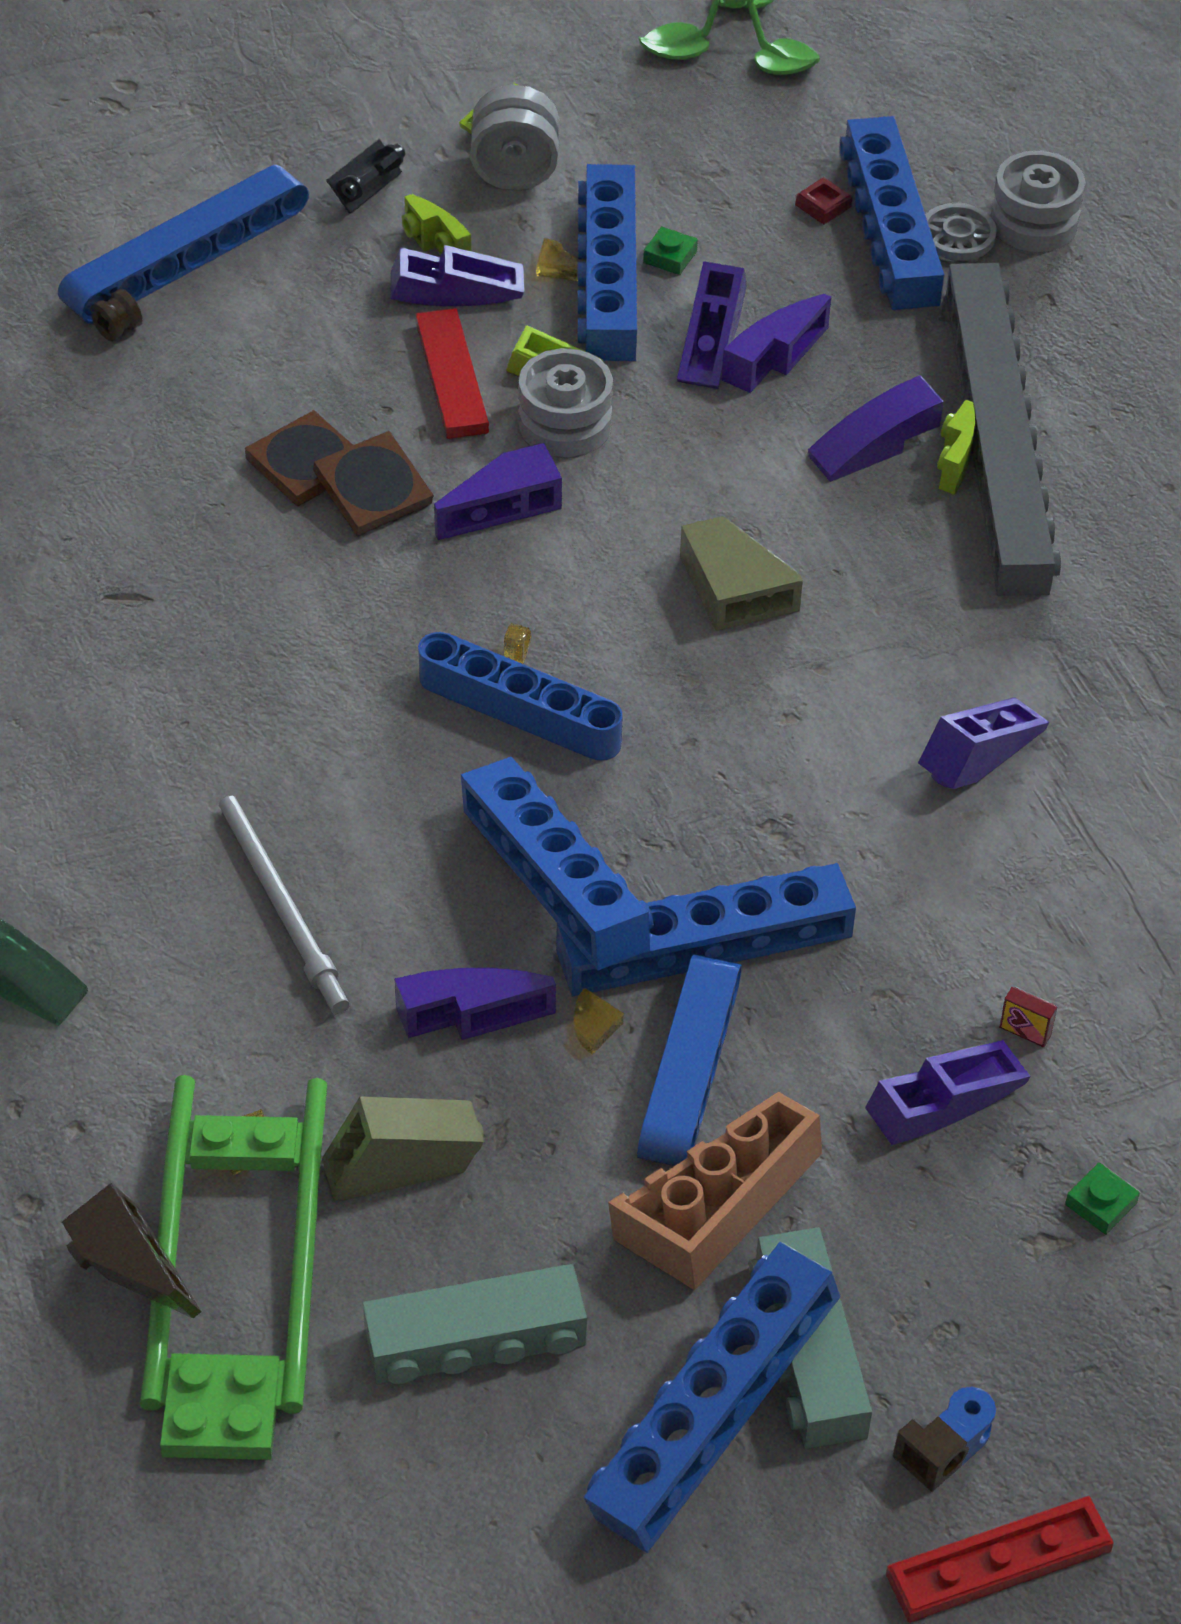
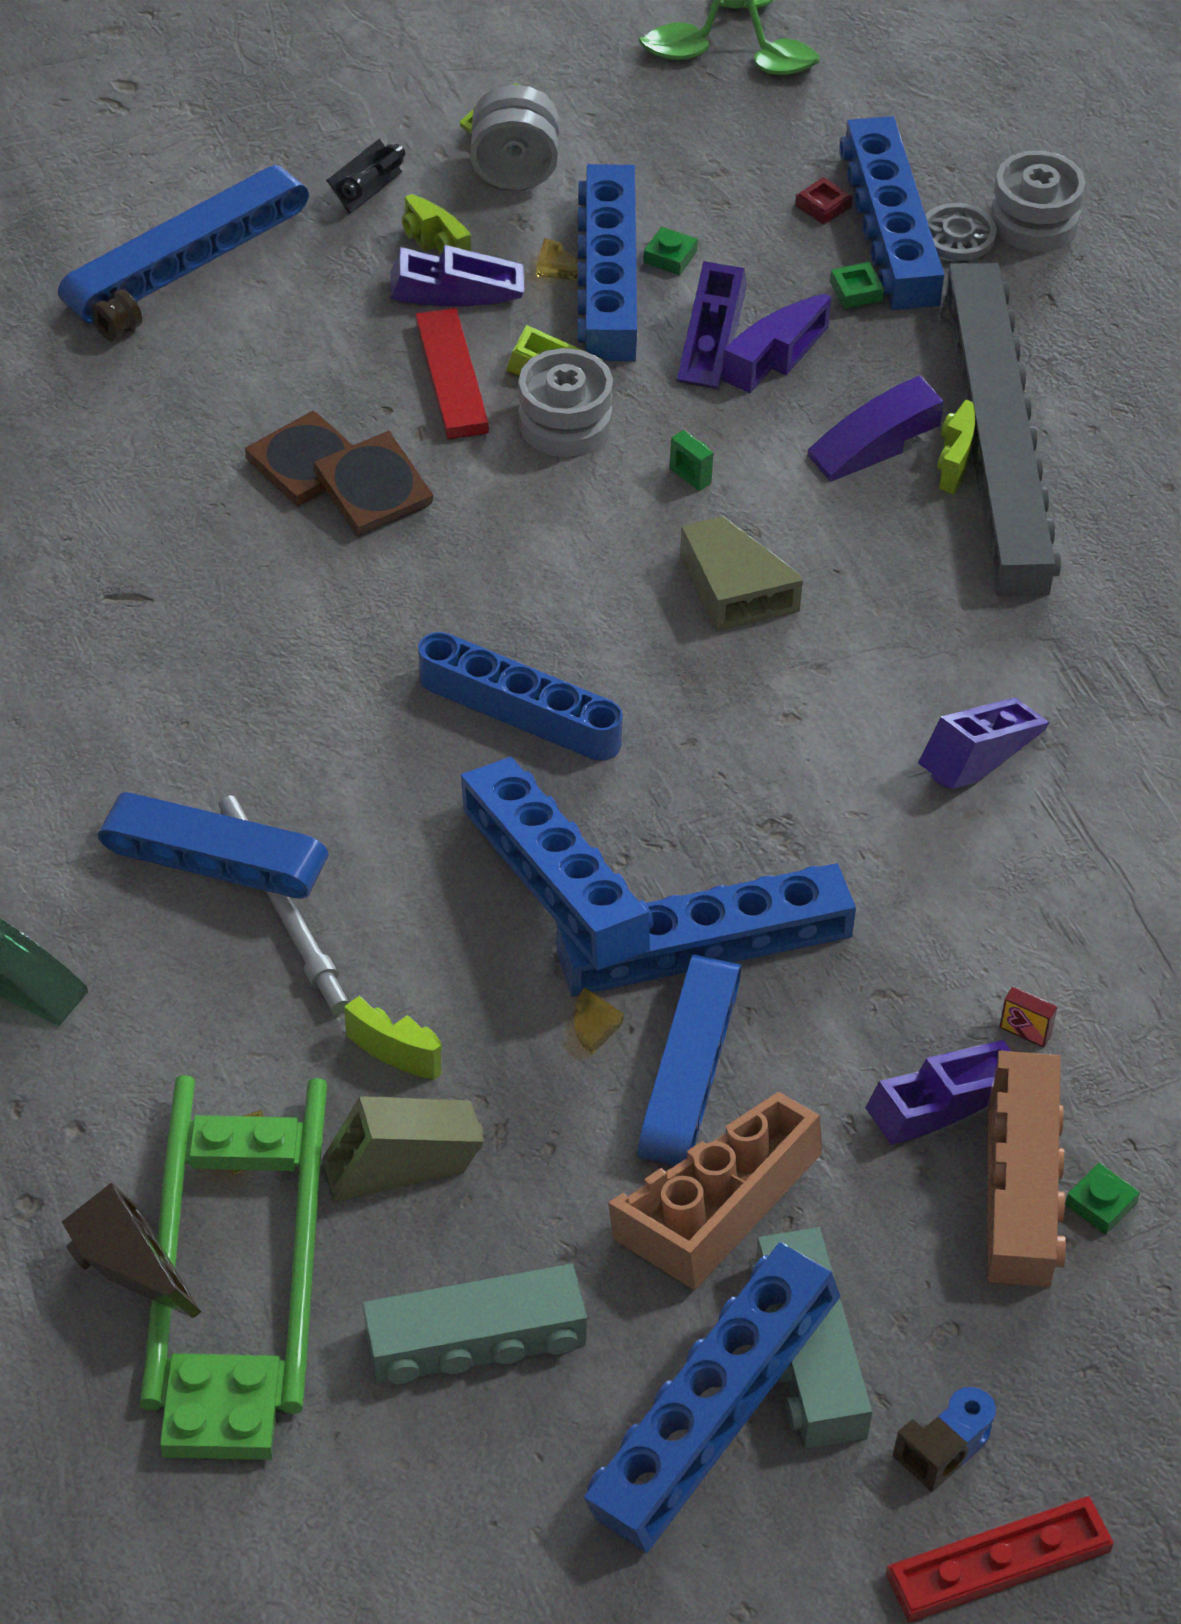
dark purple slope [395,968,556,1040] -> none
dark purple slope [434,443,562,540] -> none
clear yellow tile [504,623,532,664] -> none
none -> blue beam [97,792,329,899]
none -> lime slope [344,996,442,1080]
none -> green plate [669,429,714,491]
none -> green plate [830,262,884,309]
none -> nougat wedge [987,1051,1066,1287]

